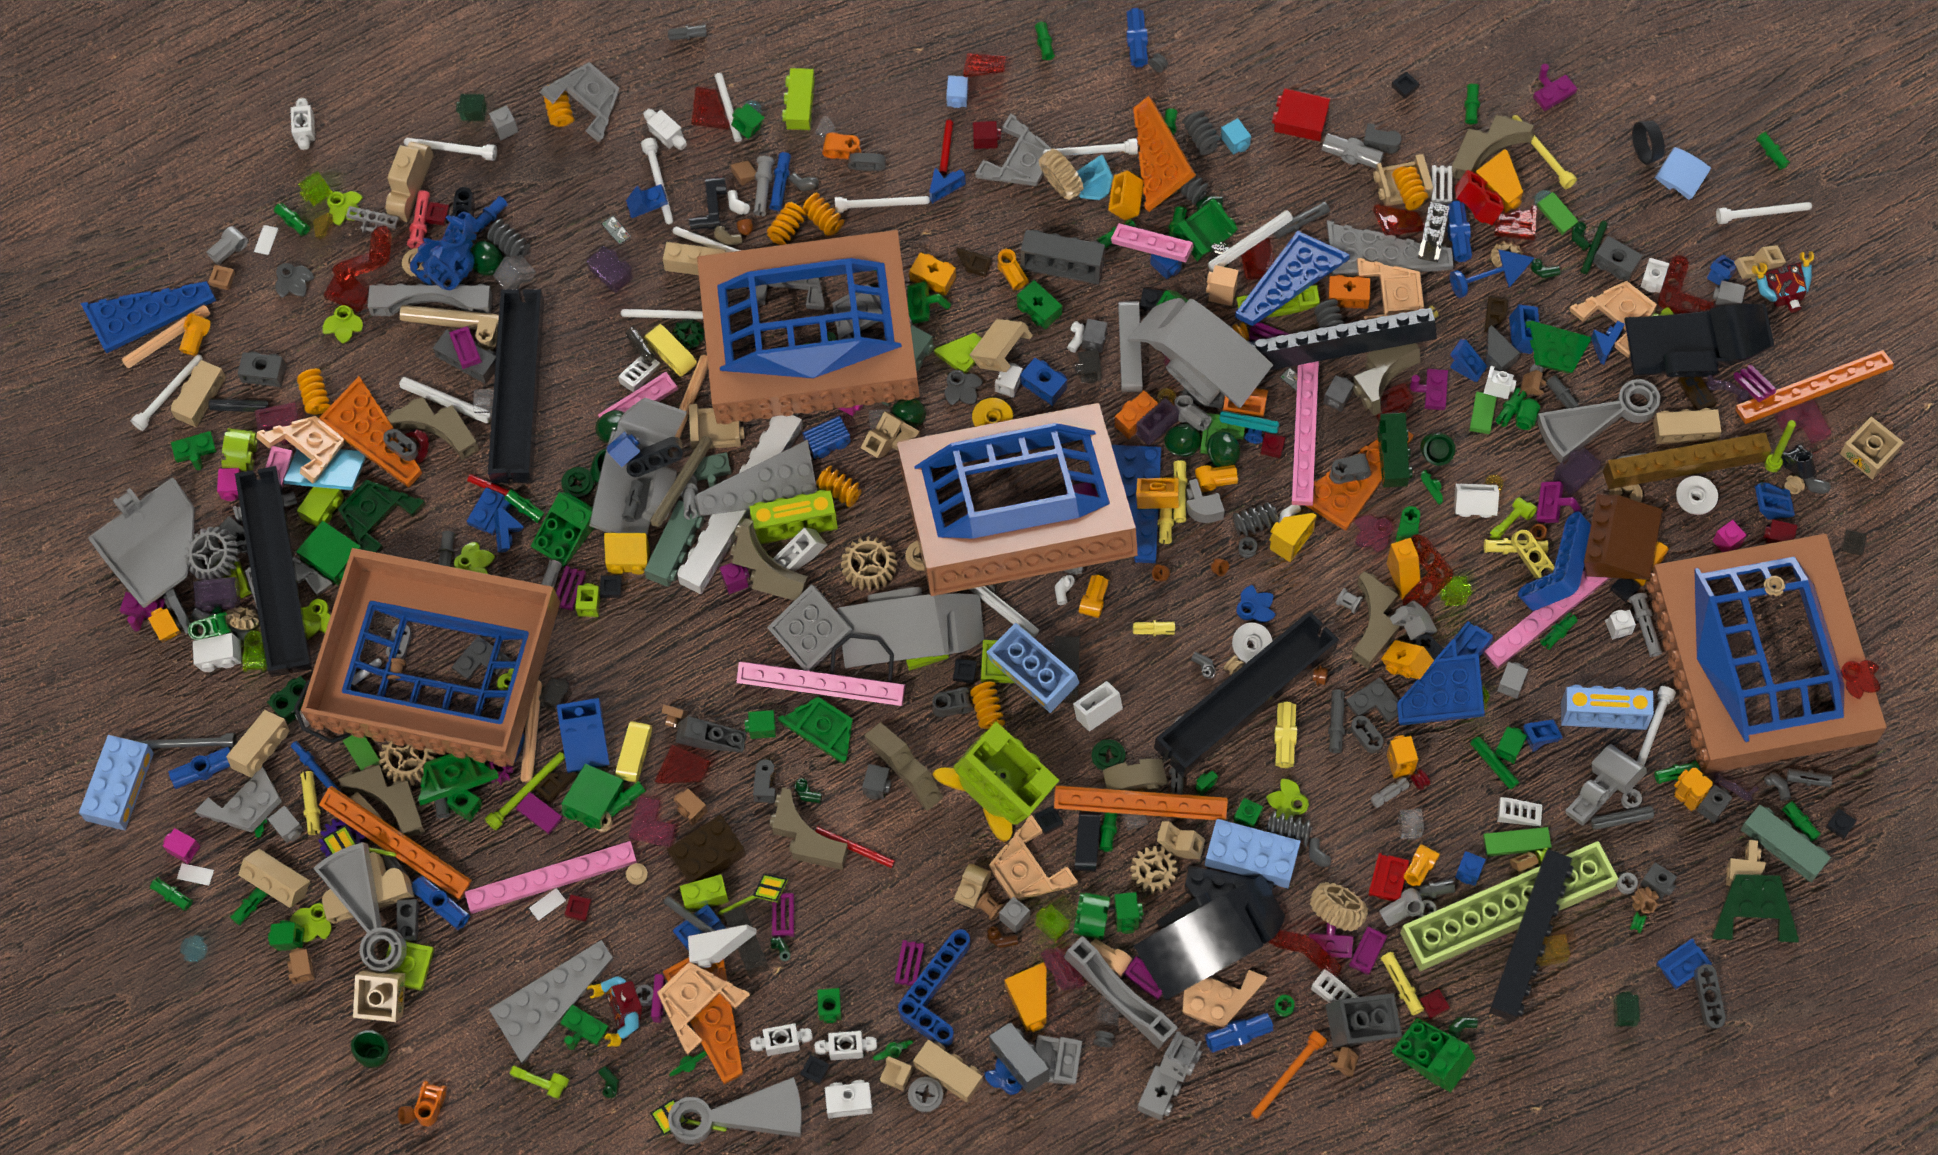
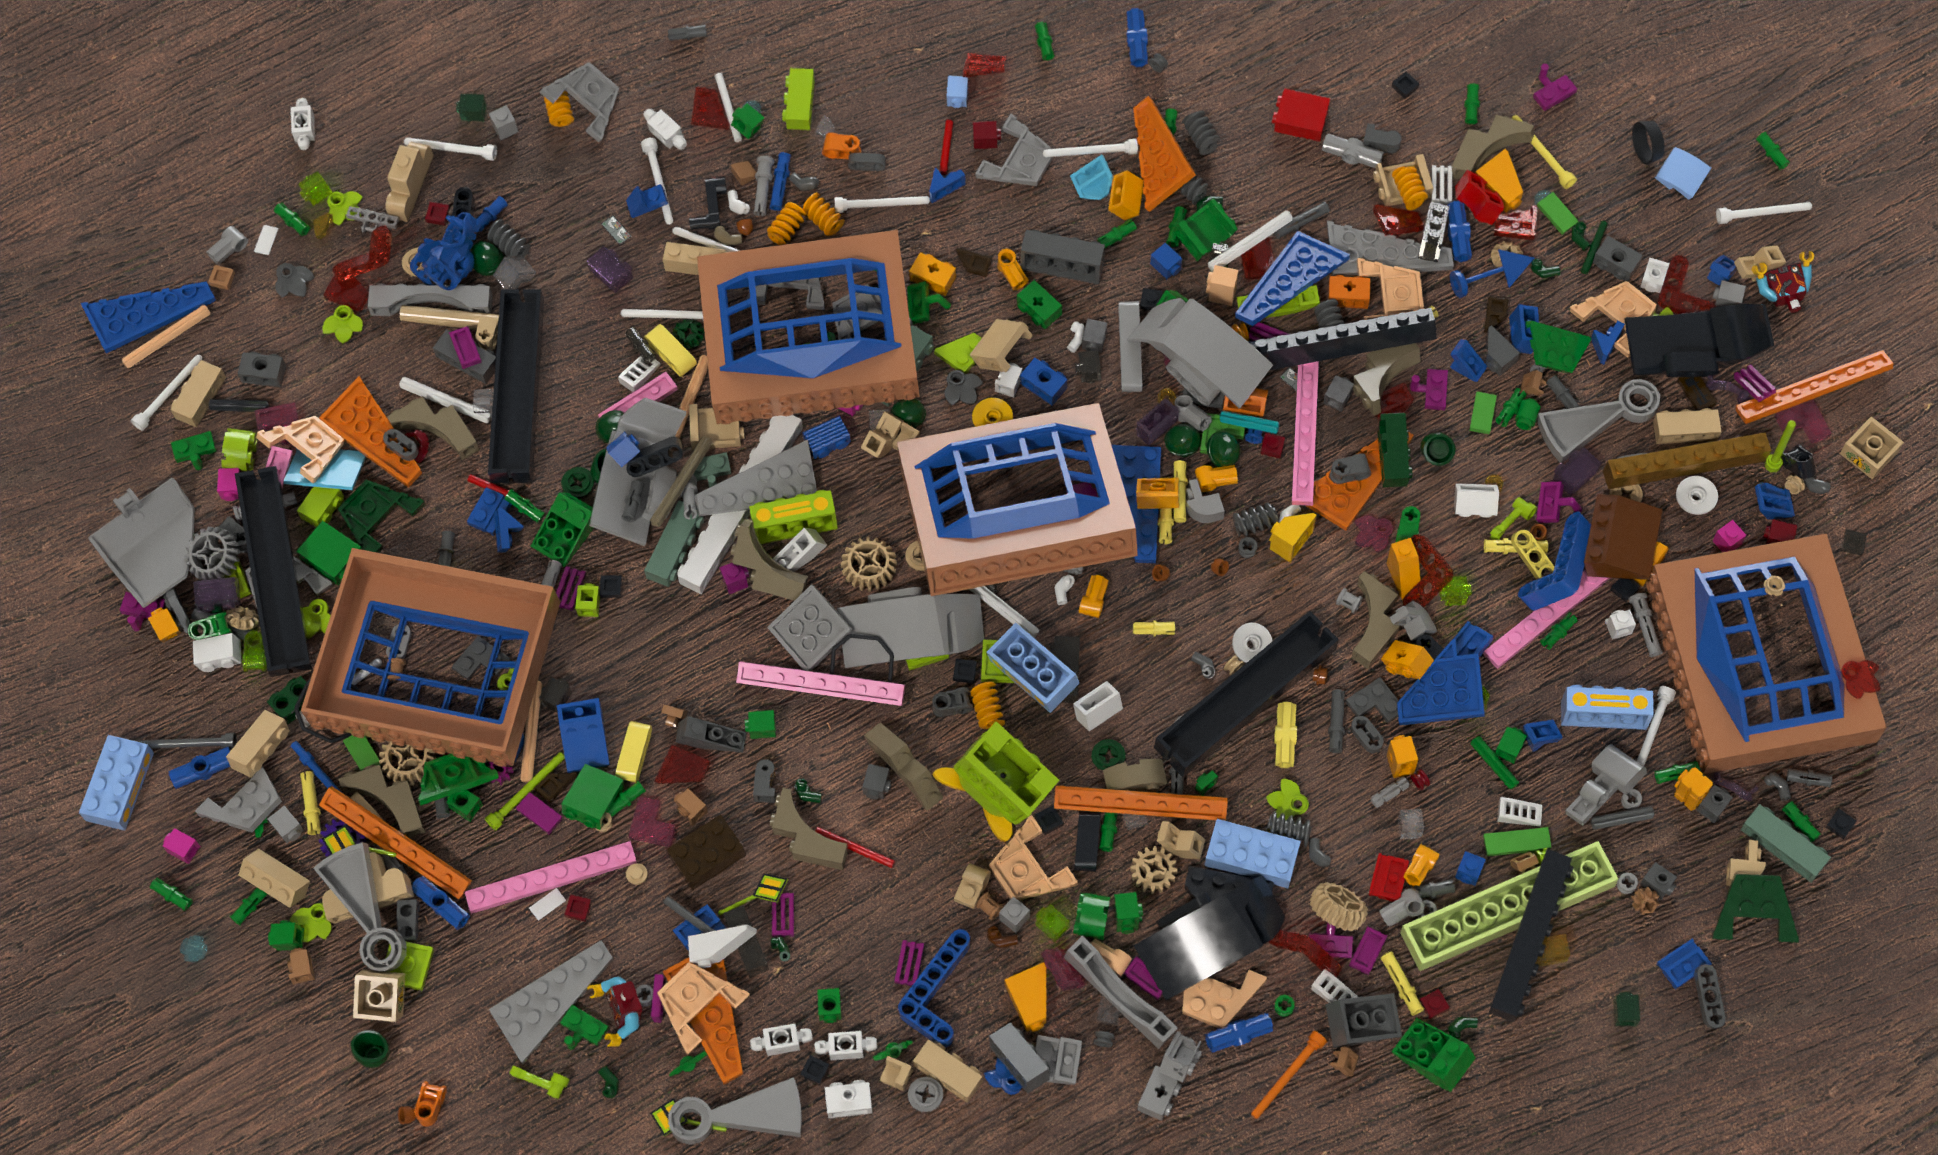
white sticker [177,863,214,886] -> none
light orange piece [179,313,211,356] -> none
light orange piece [297,368,331,415] -> none
coral pin [407,190,430,249] -> none
lime plate [454,542,495,574] -> none
yellow slope [604,533,651,575] -> none
lime brick [680,875,729,912] -> none
green wing [778,697,853,765] -> none
light orange piece [816,465,862,507] -> none
tan gear [1039,149,1083,200] -> none
bright pink plate [1111,224,1193,263] -> none
orange brick [1114,391,1158,440] -> none
medium azure brick [1221,118,1251,155] -> none
green brick [1234,798,1263,829] -> none
blue plate [1236,585,1275,622] -> none
green piece [1421,470,1443,505] -> none
white brick [1484,366,1517,399] -> none
light grey brick [1497,662,1528,699] -> none
green bush [1630,912,1647,933] -> none

